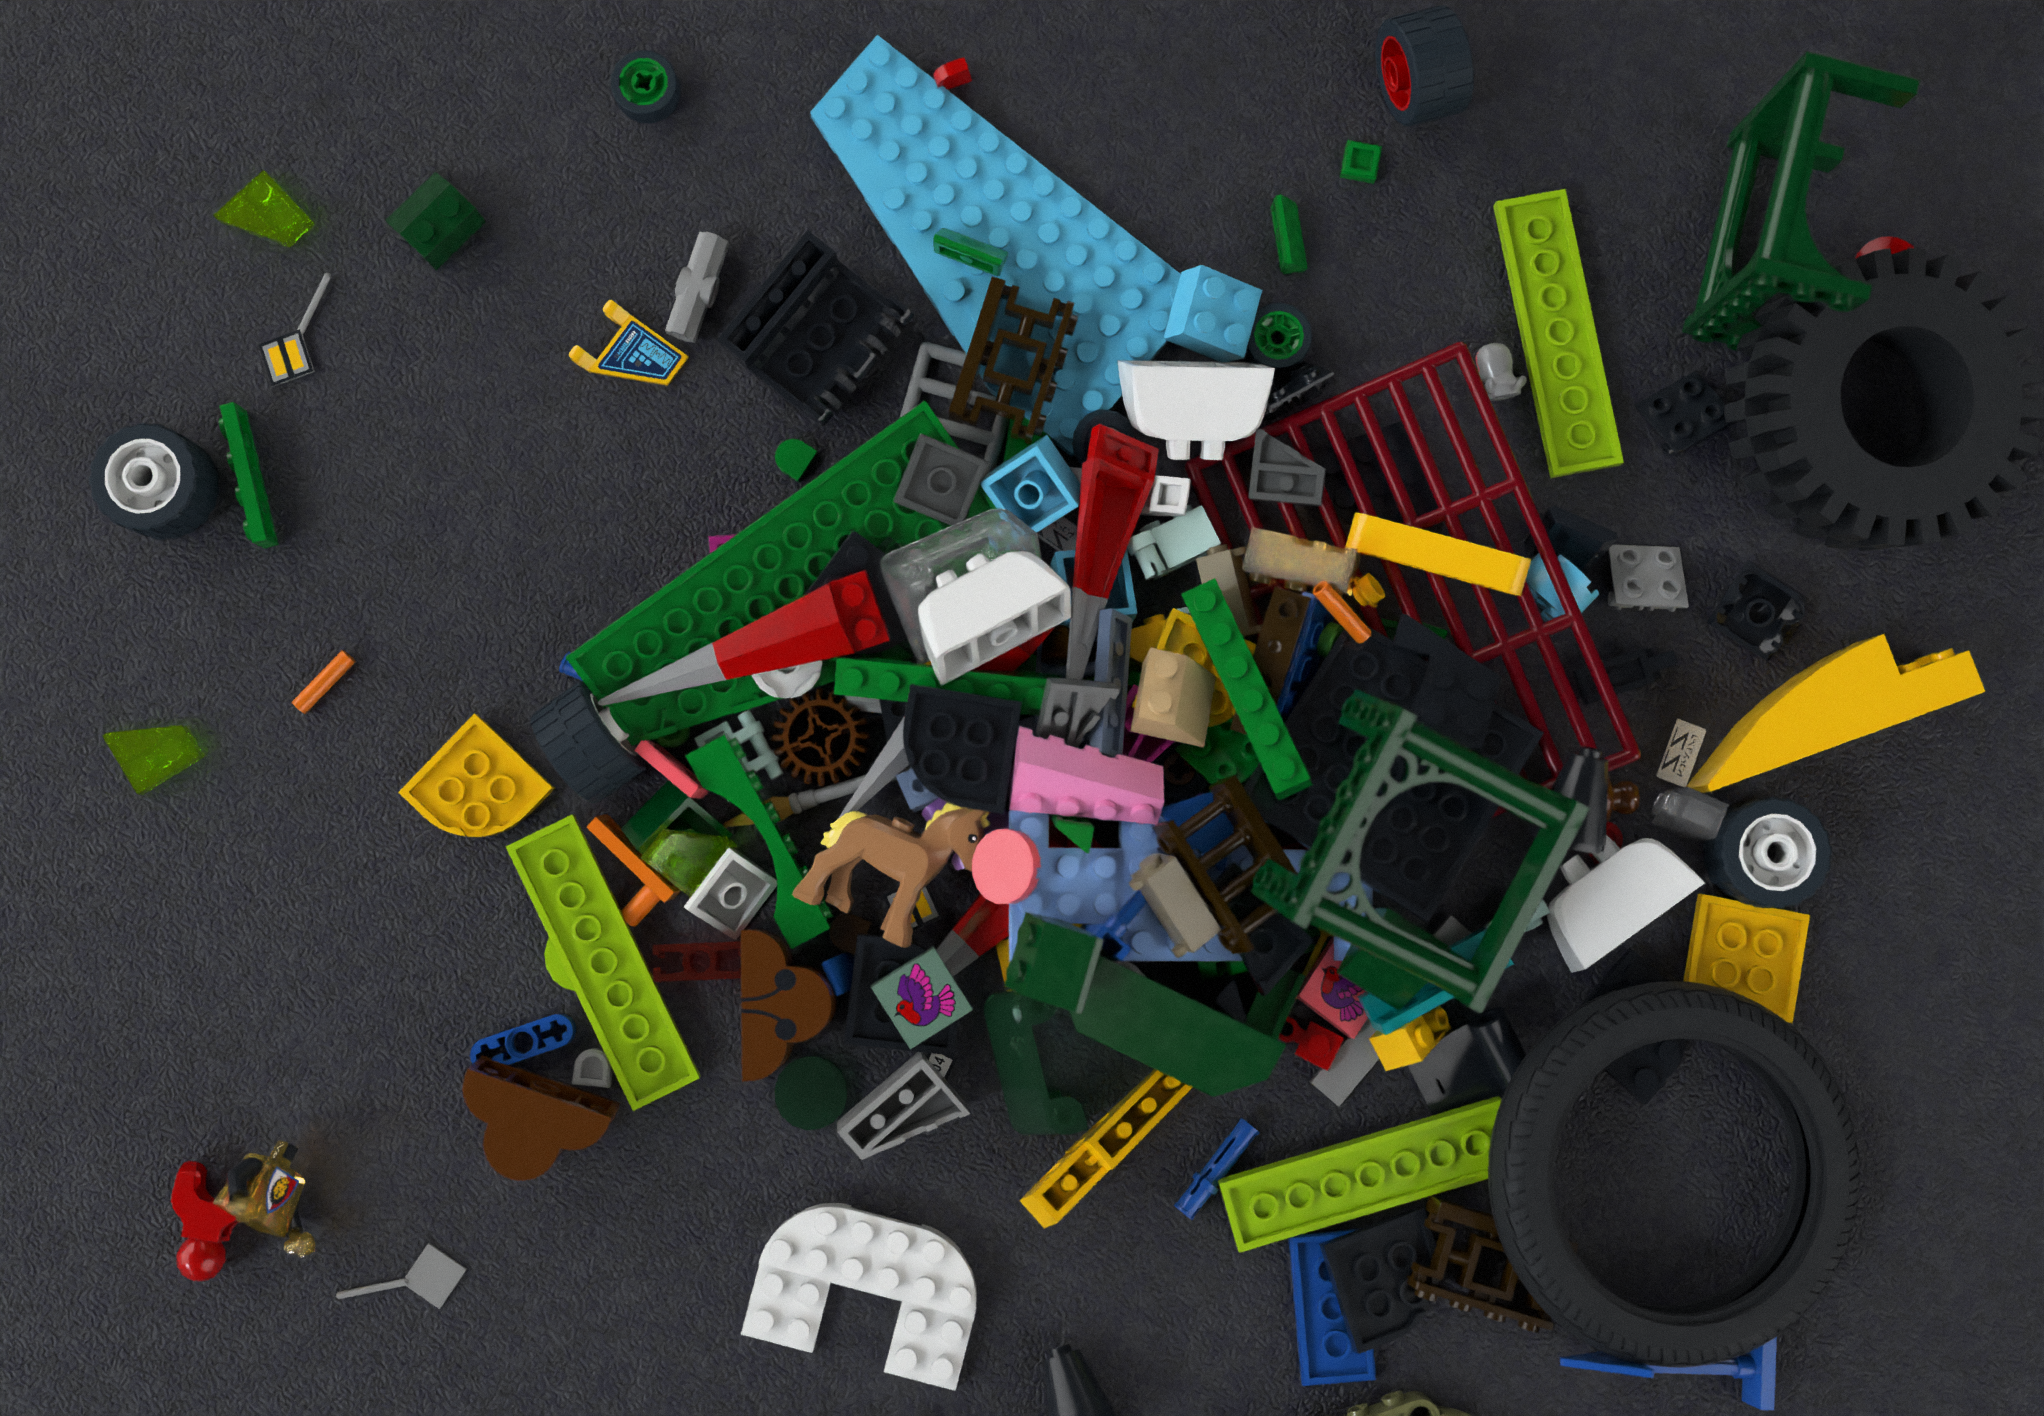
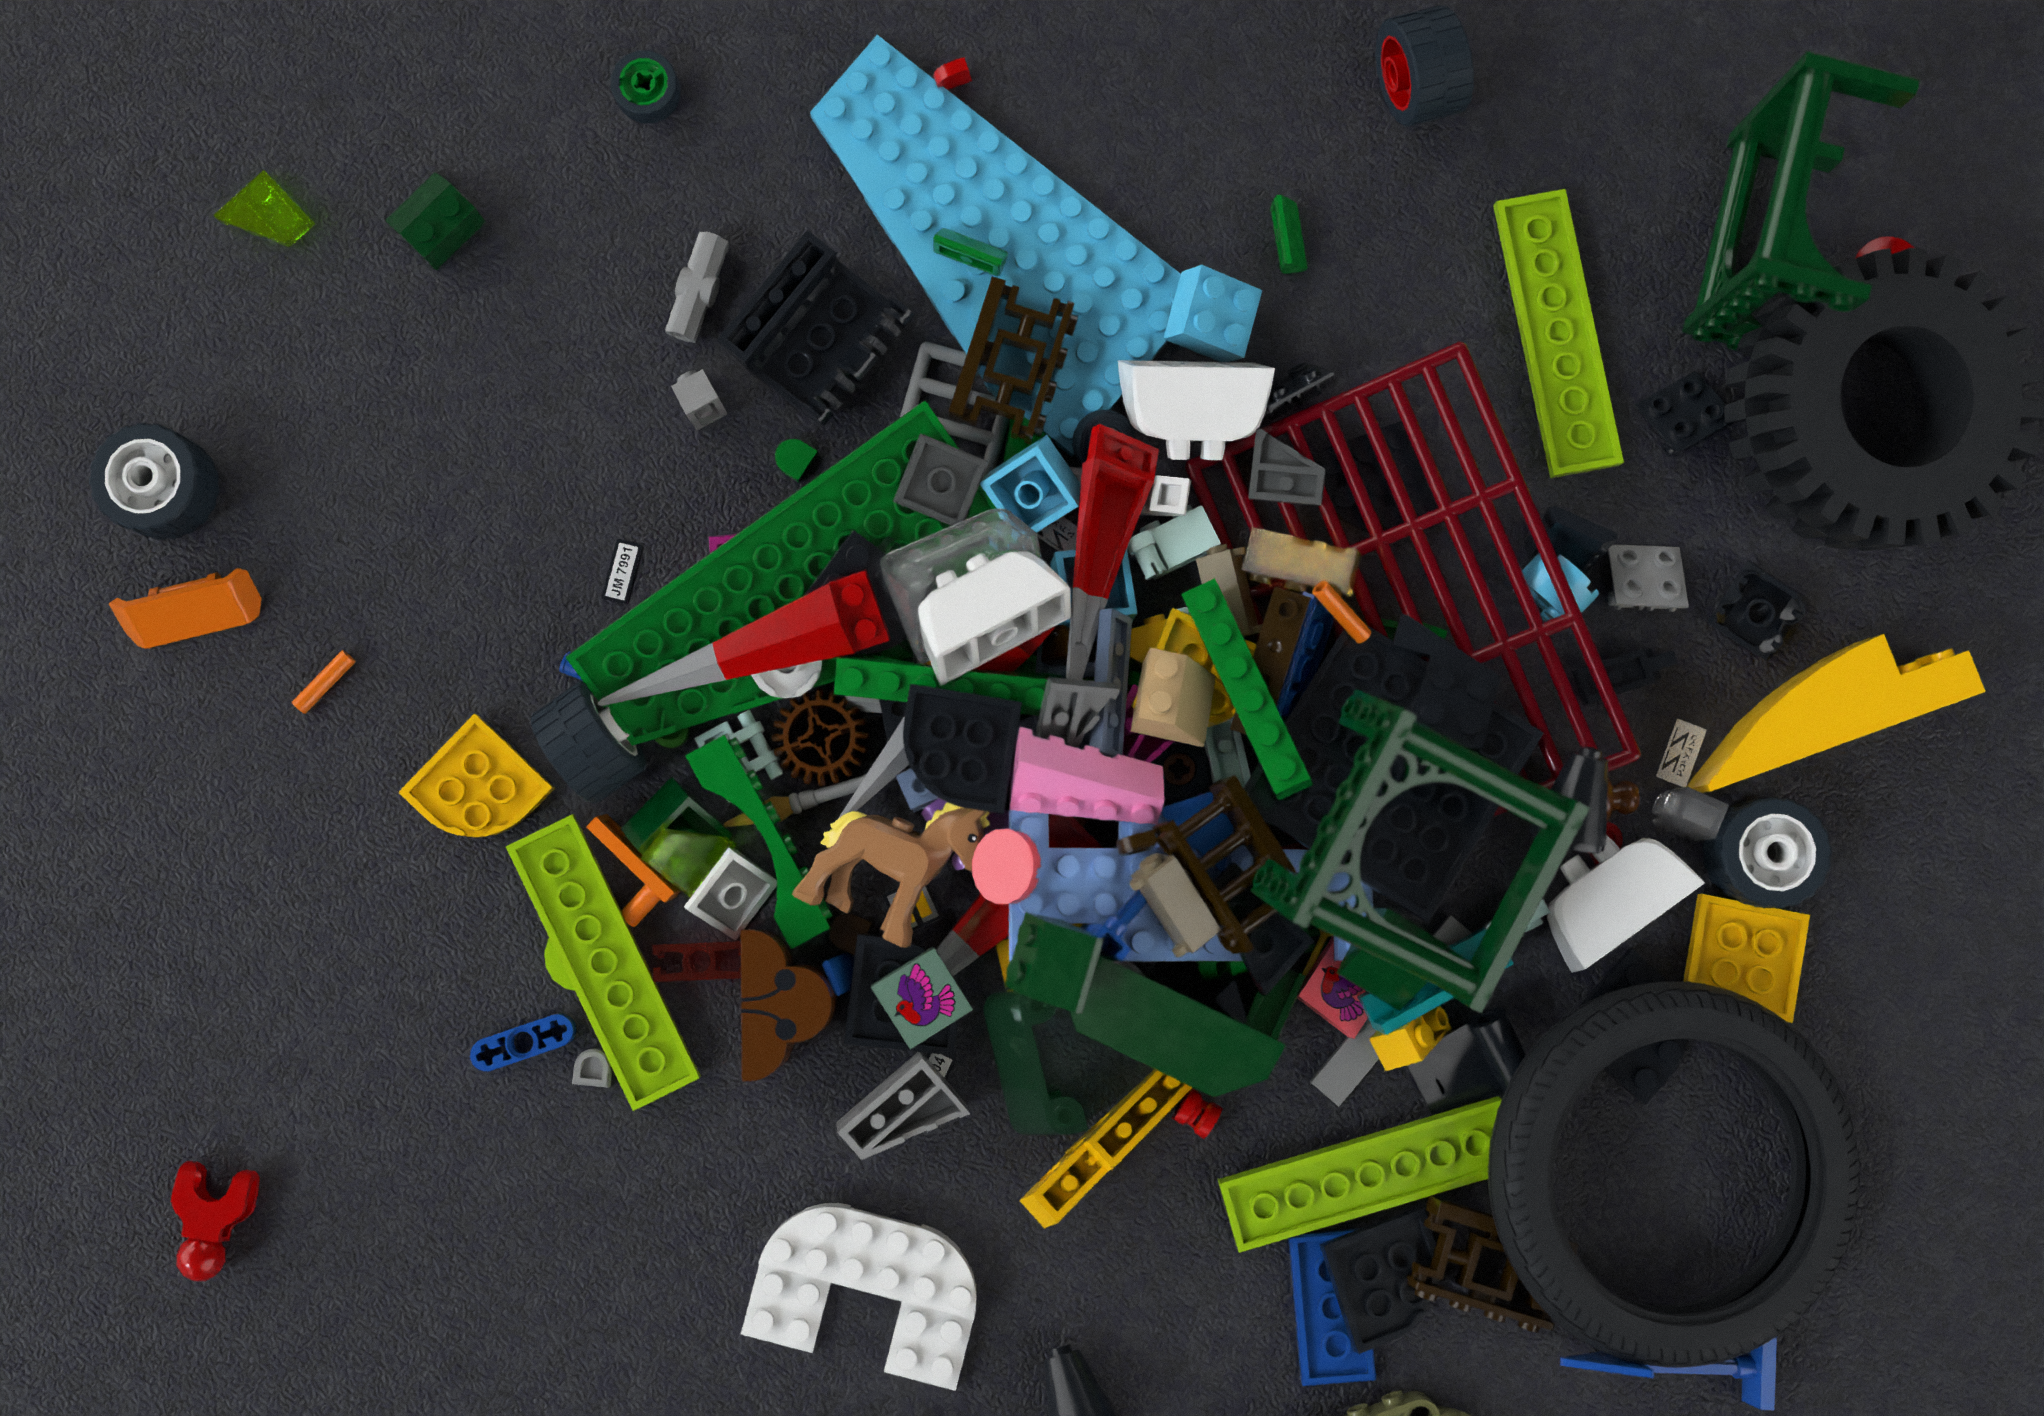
clear neon green wing [102,725,205,795] -> none
clear yellow torso [213,1140,315,1257] -> none
green plate [218,402,279,549] -> none
piece [258,273,331,387] -> none
light grey piece [336,1243,467,1309] -> none
reddish brown brick [463,1055,621,1181] -> none
flag [569,300,689,386] -> none
coral tile [634,740,709,799] -> none
clear green tile [774,1056,848,1130] -> none
green slope [1049,814,1094,853] -> none
blue pin [1174,1118,1260,1220] -> none
green hinge [1175,717,1260,792] -> none
wheel [1245,302,1313,375] -> none
red plate [1278,1017,1345,1072] -> none
bright green tile [1317,622,1344,658] -> none
green tile [1340,140,1382,184] -> none
yellow beam [1345,512,1531,596] -> none
yellow plate [1352,573,1385,608] -> none
light grey animal [1476,343,1527,401] -> none
none -> orange piece [109,568,262,649]
none -> sticker [601,539,643,605]
none -> light grey slope [671,369,728,431]
none -> dark brown tile [1116,829,1158,856]
none -> red wheel [1172,1088,1223,1139]

